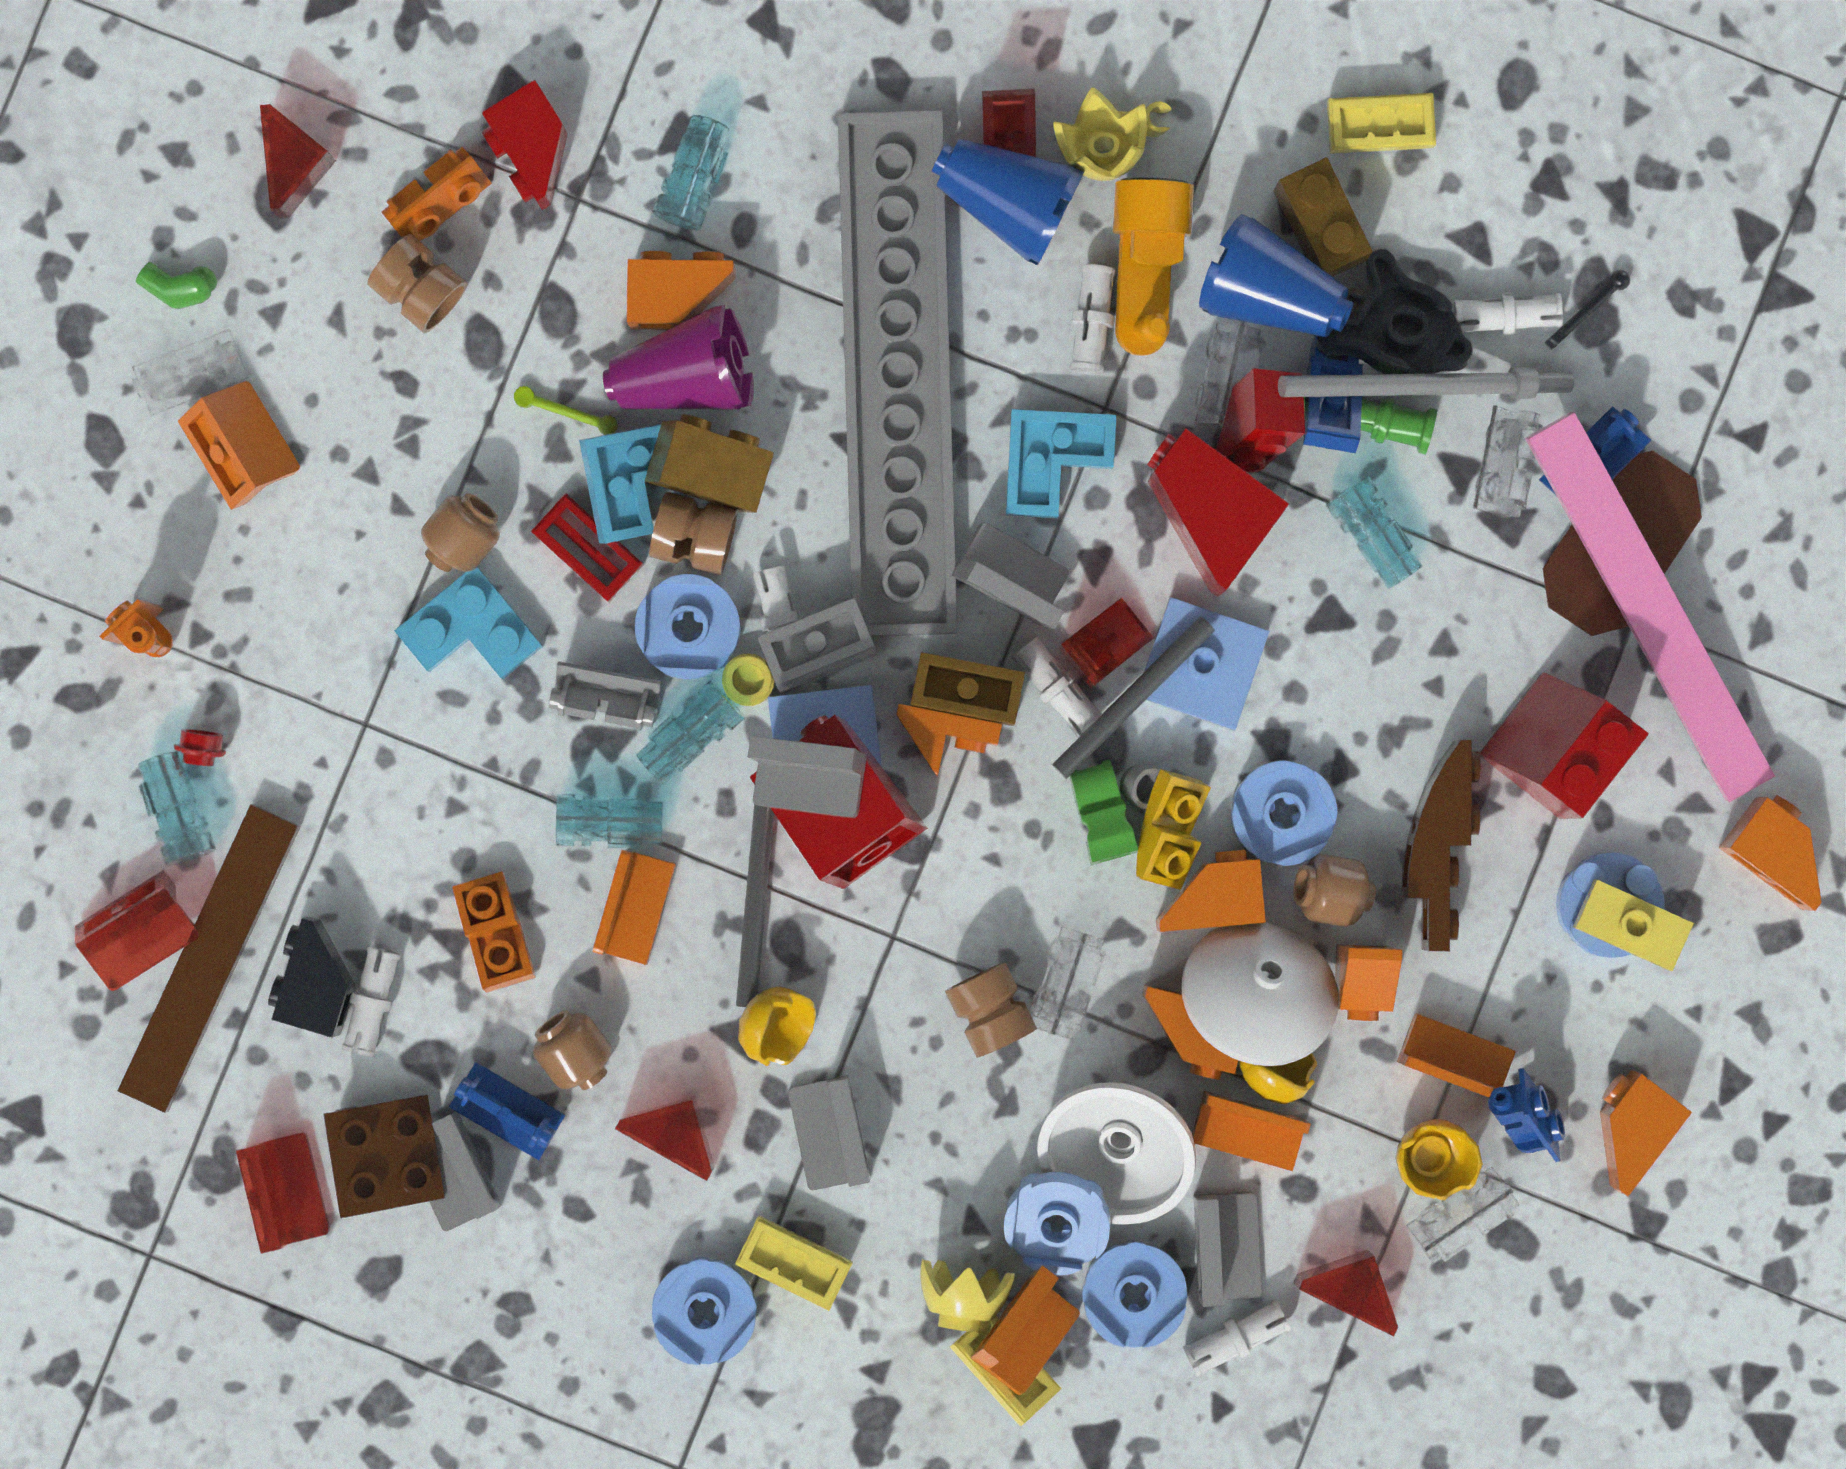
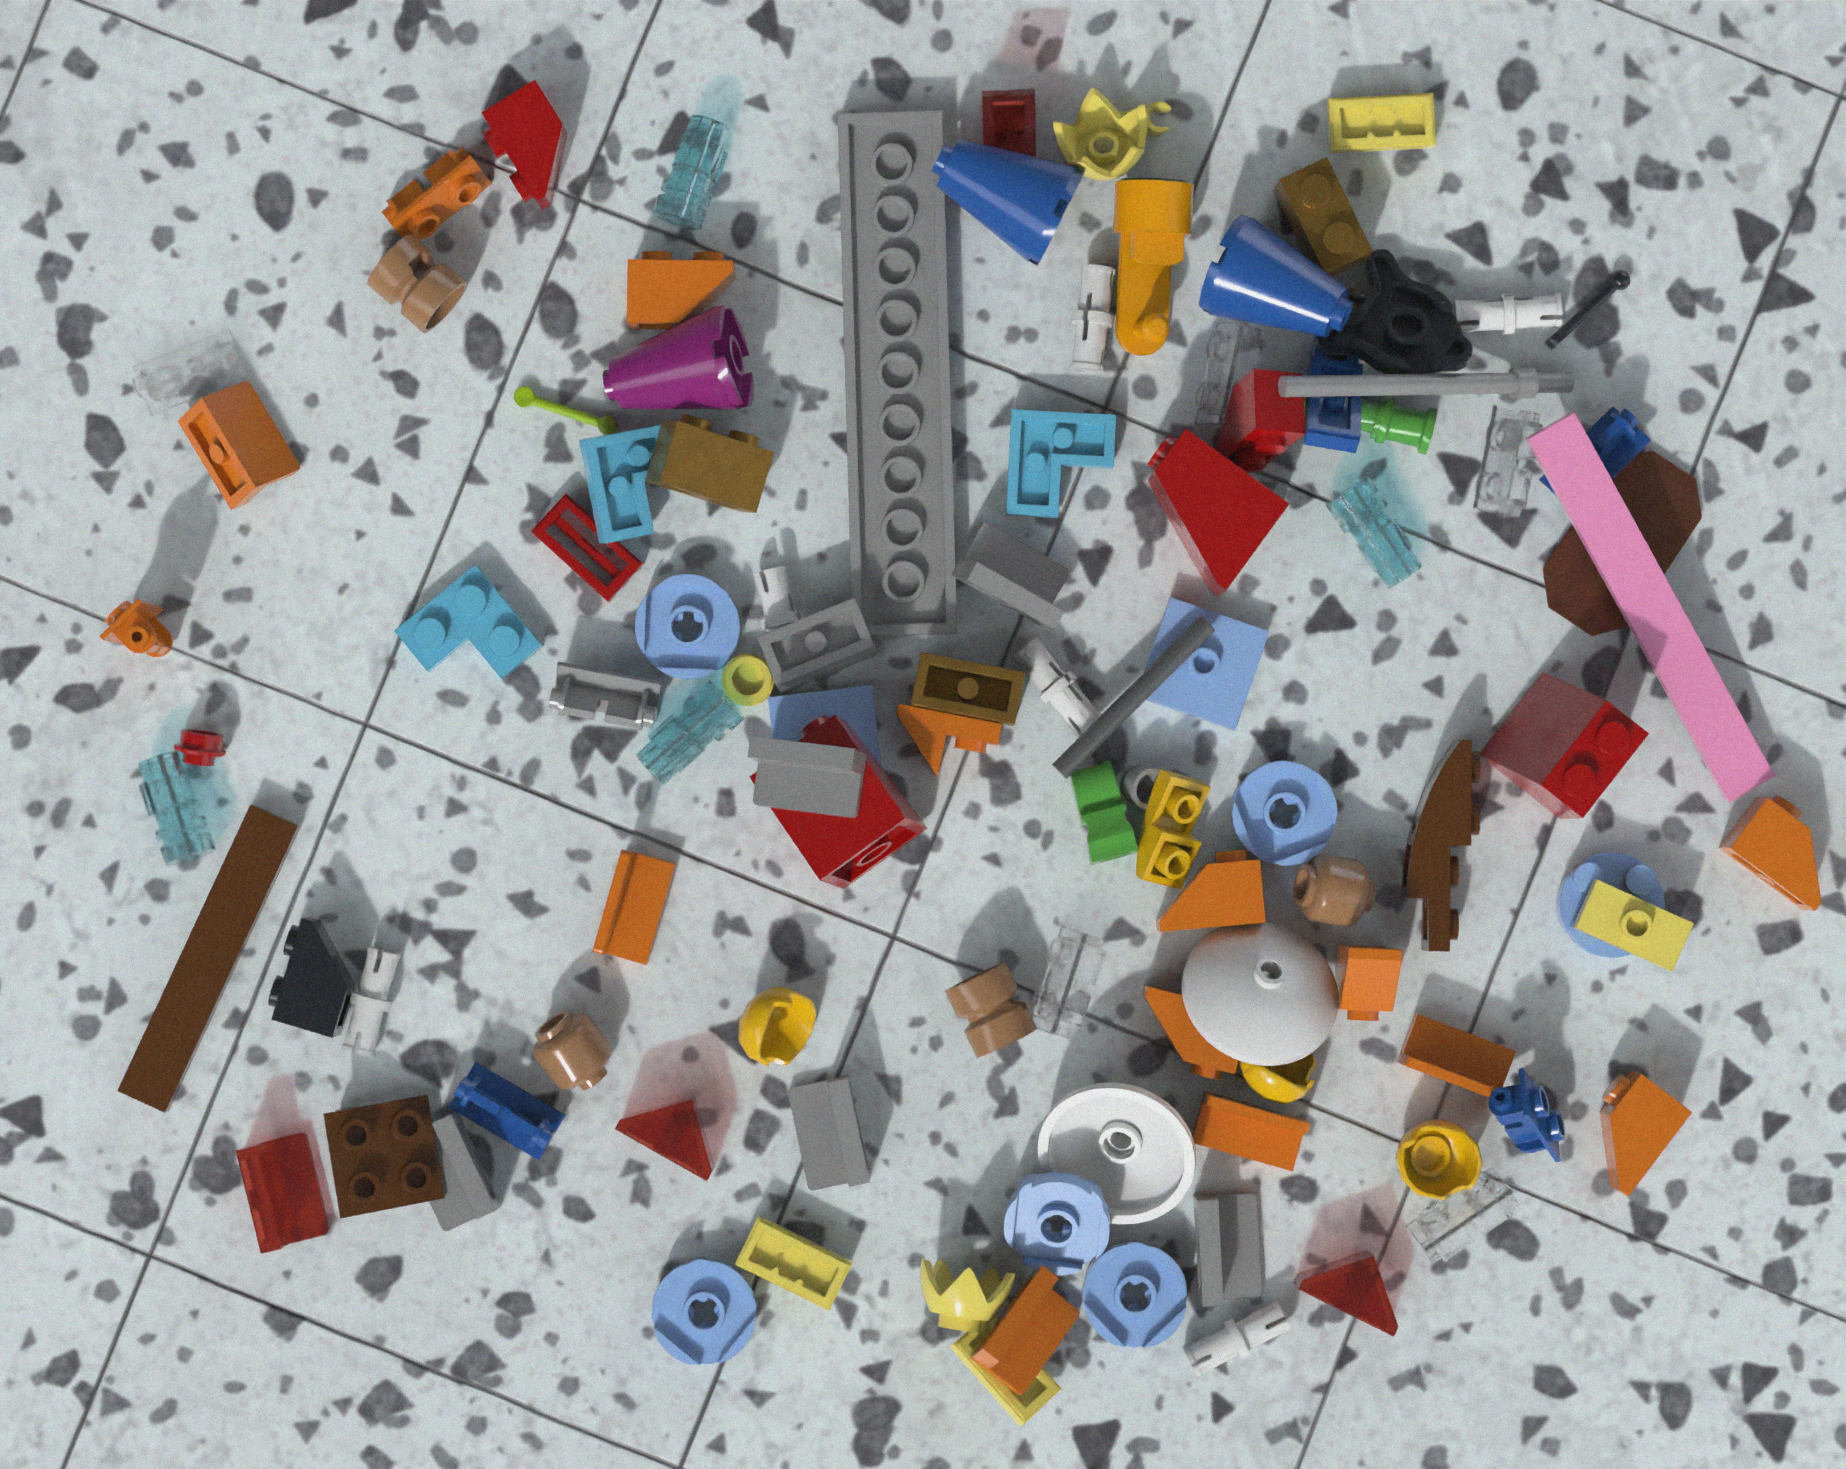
clear red panel [75,870,199,991] -> none
bright green arm [136,262,217,309] -> none
clear red slope [260,104,336,218] -> none
medium nougat head [421,493,500,572] -> none
orange slope [452,871,536,993] -> none
clear light blue axle [556,794,663,849] -> none
medium nougat wheel [649,491,738,575] -> none
dark grey bar [736,804,774,1007] -> none
clear red slope [1058,597,1154,689] -> none

